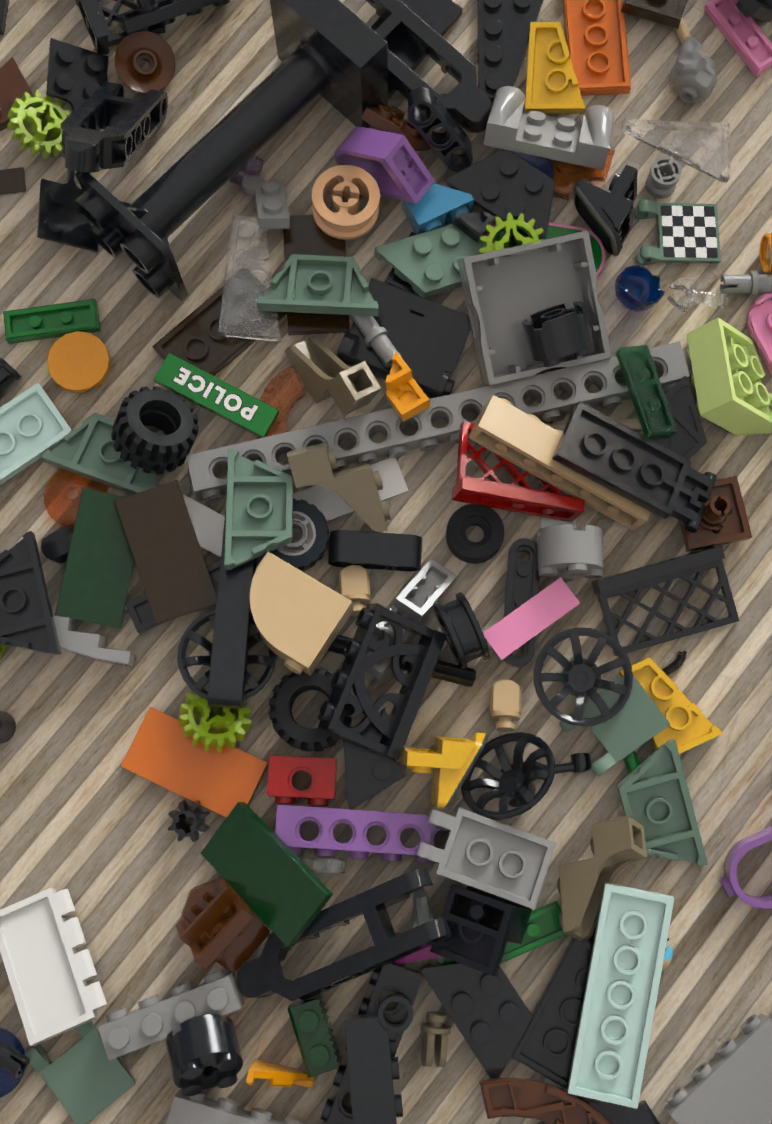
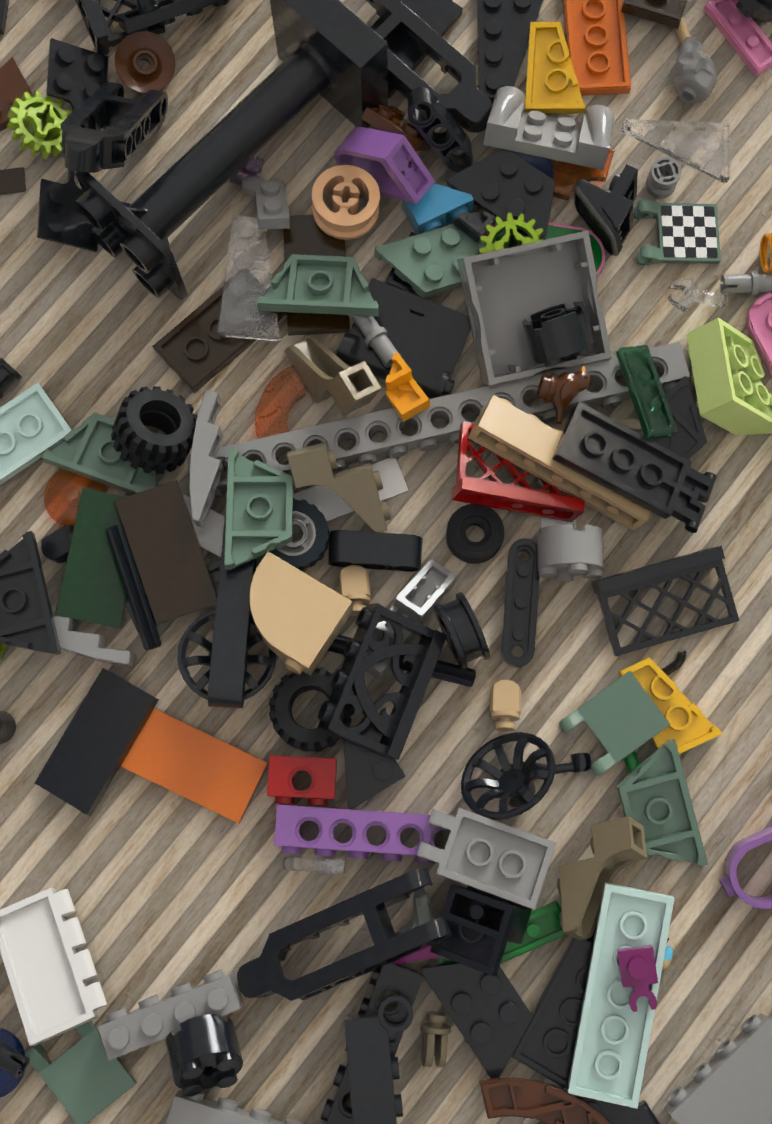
green tile [3,299,101,344] -> none
light orange tile [47,331,111,394] -> none
green tile [153,353,279,438] -> none
black gear [168,800,210,842] -> none
reddish brown piece [176,876,270,972] -> none
lime gear [179,690,252,753] -> none
dark green tile [201,802,333,948] -> none
light orange tile [246,1059,315,1088] -> none
dark green brick [287,994,342,1078] -> none
yellow piece [400,732,488,808] -> none
bright pink tile [483,577,580,661] -> none
black wheel [533,627,633,727] -> none
clear blue hair [615,265,665,312] -> none
reddish brown plate [679,476,752,552] -> none
none -> black tile [35,668,159,816]
none -> black axle [106,525,162,650]
none -> light grey slope [189,389,225,528]
none -> reddish brown animal [536,367,591,424]
none -> magenta plate [617,945,658,1012]

